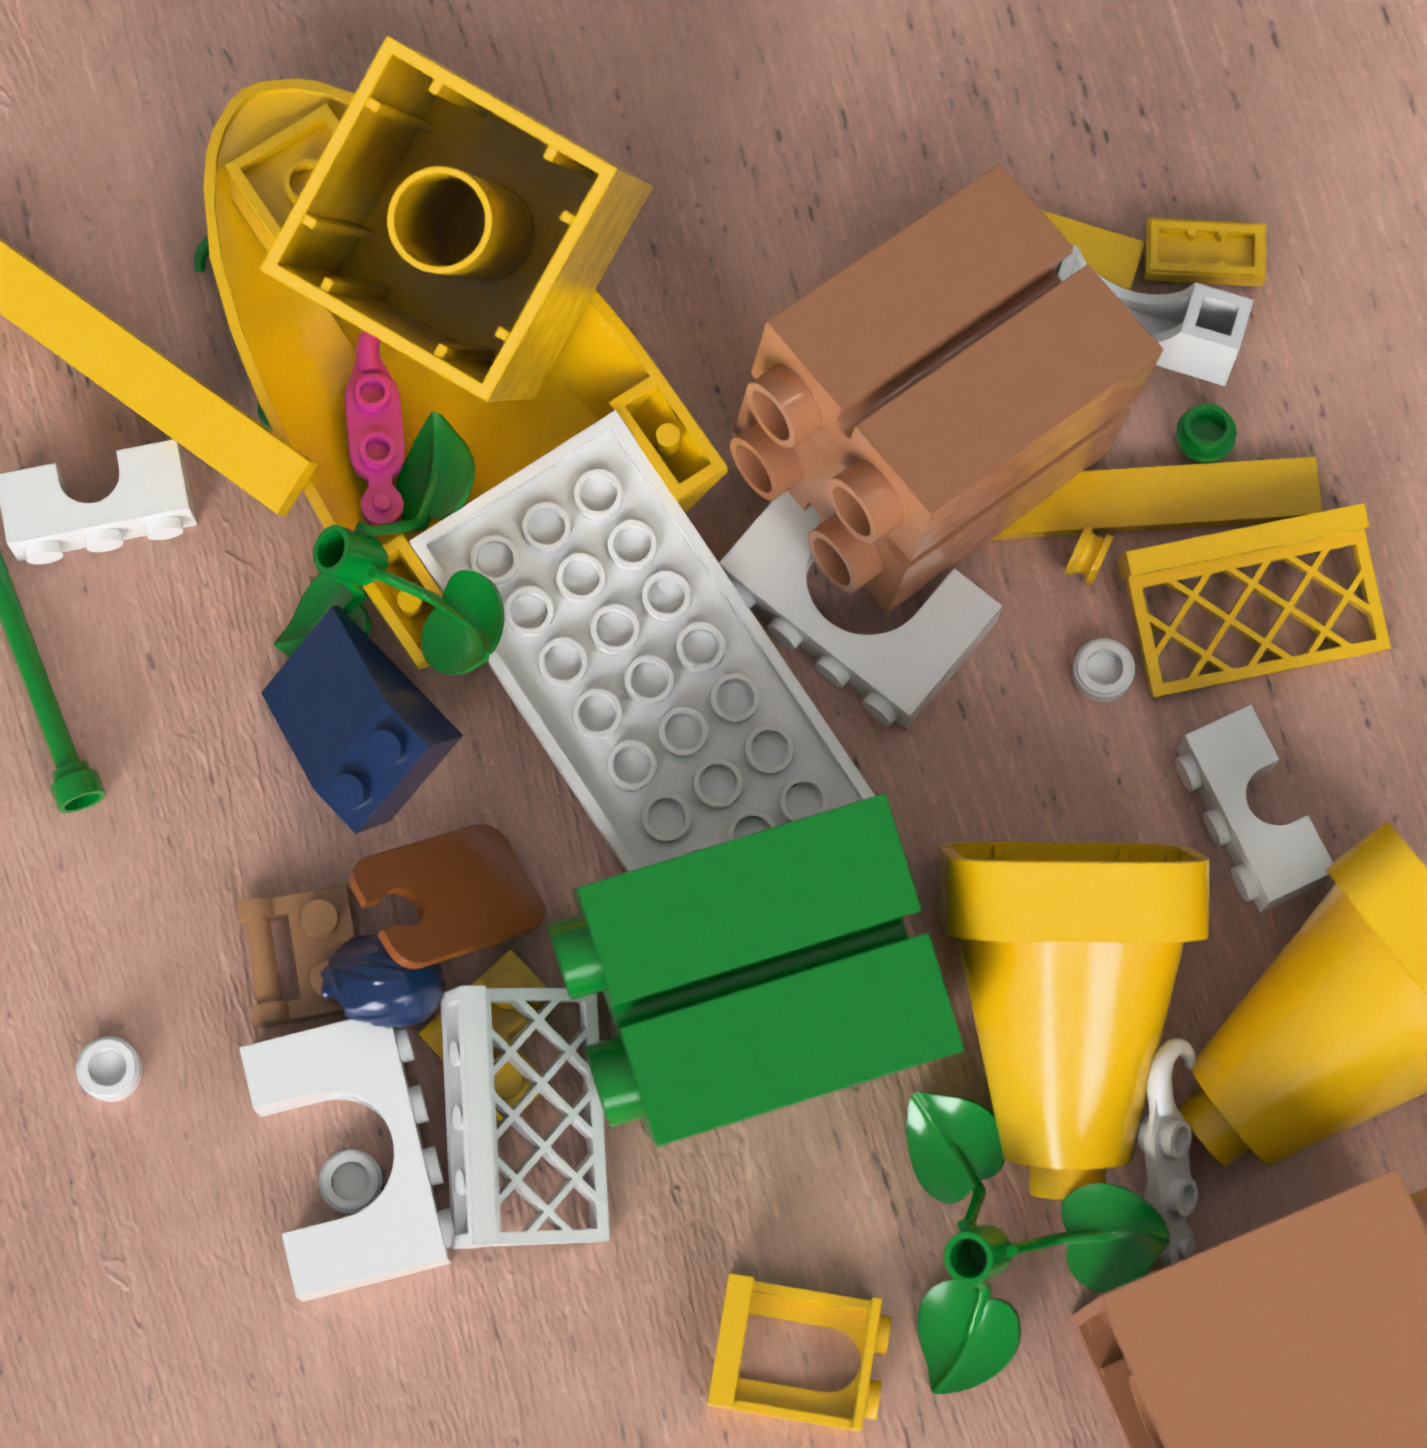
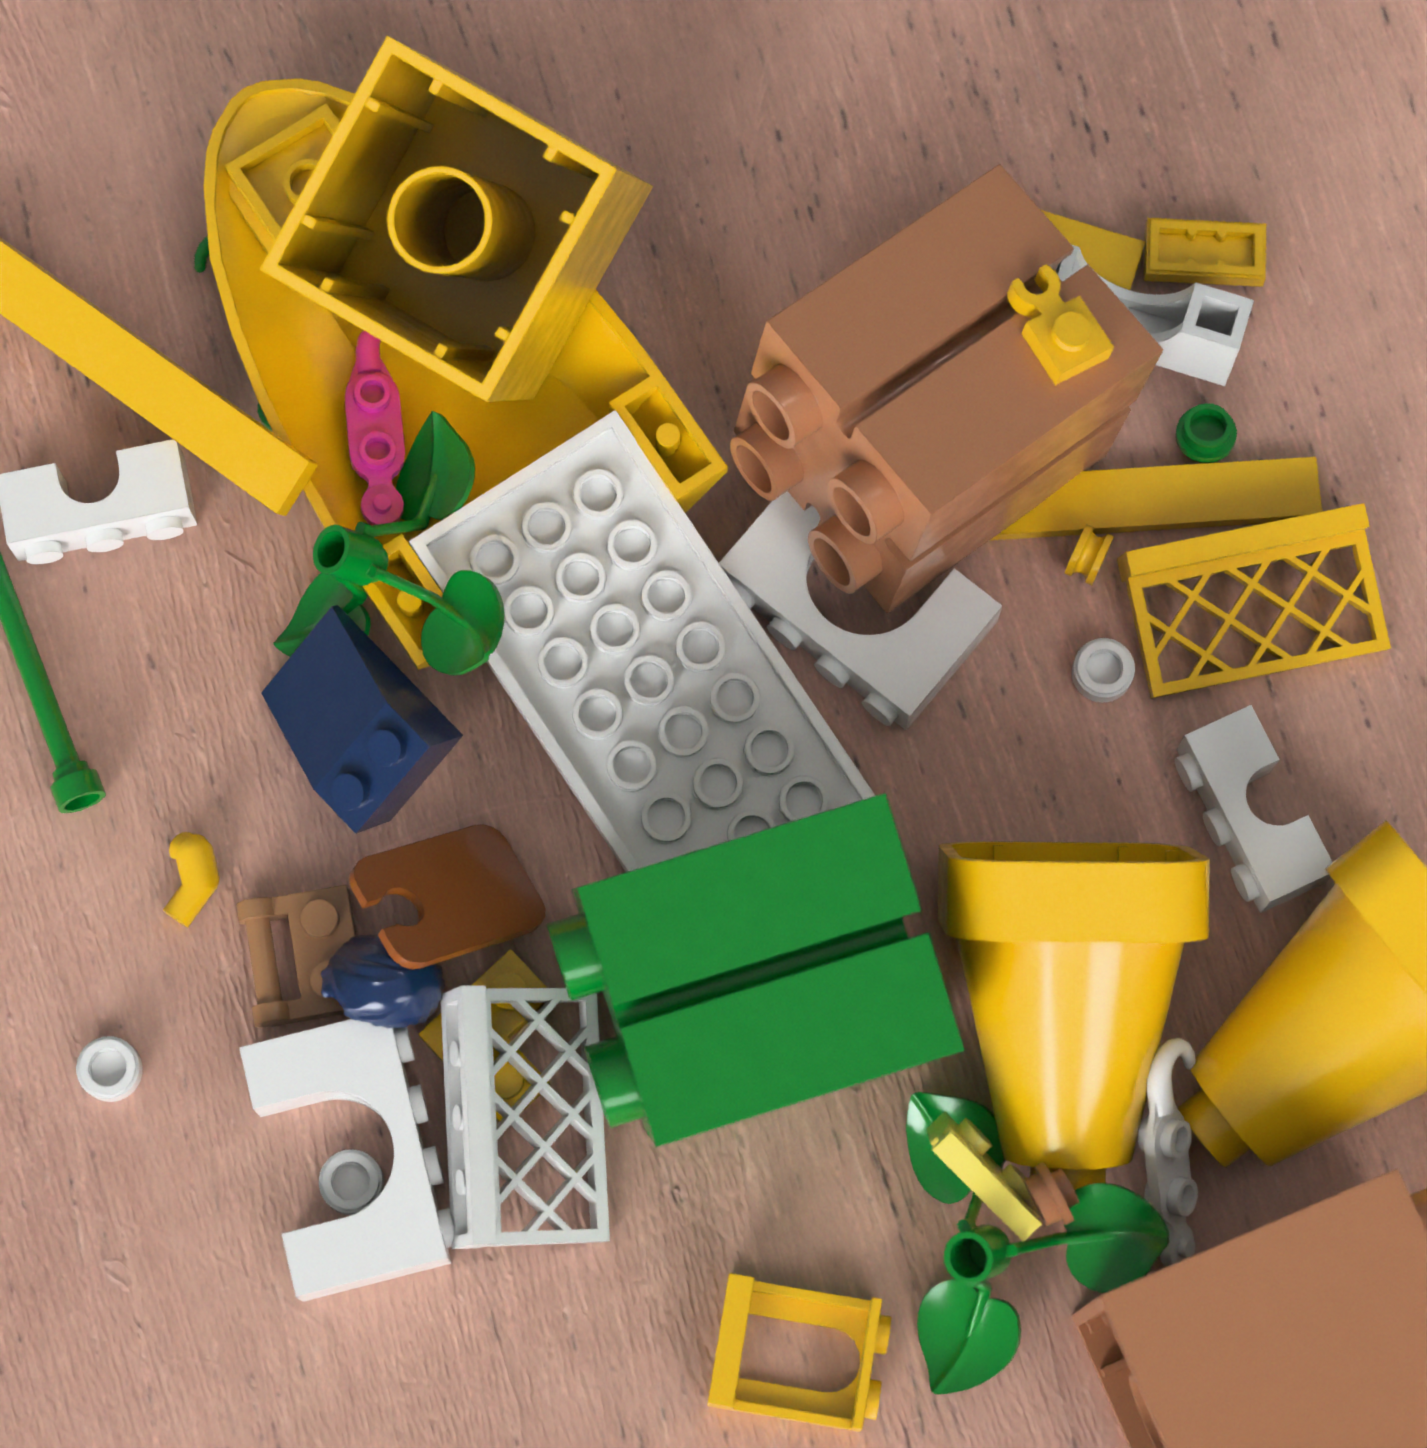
none -> yellow arm [163,832,220,928]
none -> light yellow plate [927,1112,1042,1242]
none -> yellow plate [1007,264,1114,385]
none -> nougat plate [1023,1162,1079,1227]

